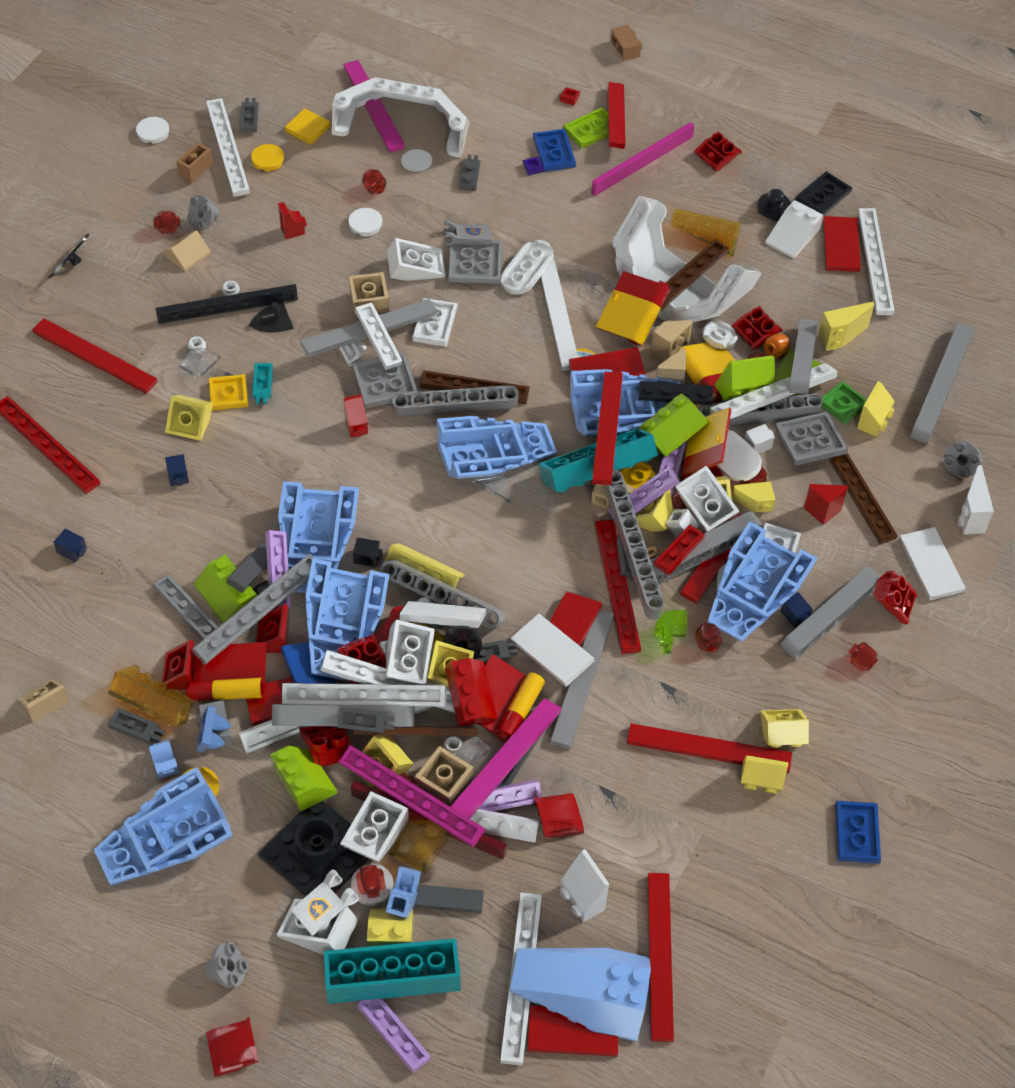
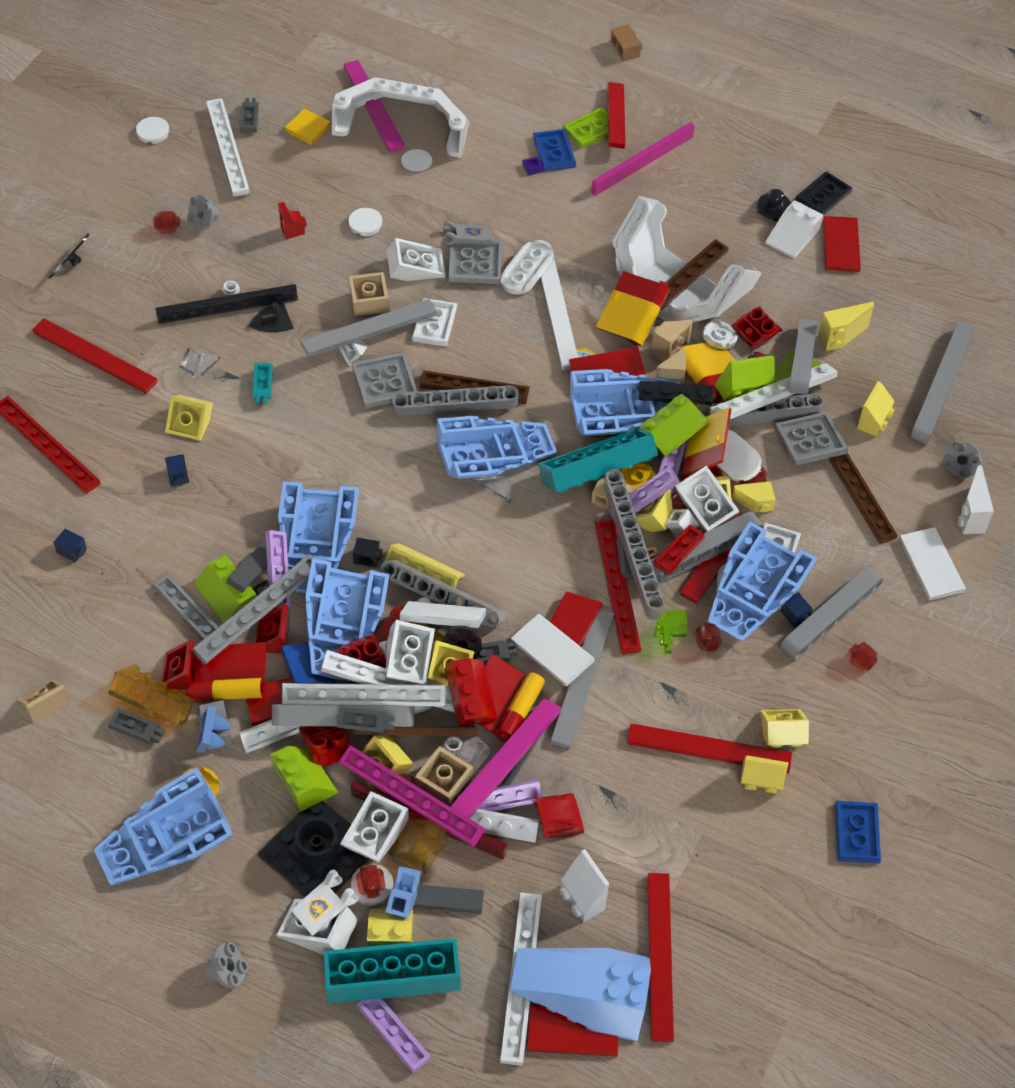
light blue brick [148,740,179,779] -> none
tan slope [162,230,211,272] -> none
medium nougat brick [176,142,213,183] -> none
white plate [188,336,206,353] -> none
red slope [206,1017,259,1077] -> none
yellow tile [209,374,248,411] -> none
yellow tile [251,144,285,172] -> none
slope [343,394,368,438] -> none
white plate [355,302,402,370] -> none
clear red head [362,169,387,195] -> none
dark grey hinge [460,154,480,191] -> none
red tile [559,87,581,106] -> none
red tile [592,372,623,485] -> none
clear yellow wedge [671,208,742,257] -> none
red slope [694,131,742,171] -> none
white brick [744,424,775,453] -> none
orange head [764,333,790,358] -> none
red slope [804,484,848,525] -> none
bright green tile [821,381,867,425] -> none
white plate [858,208,895,315] -> none
red slope [873,571,918,625] -> none

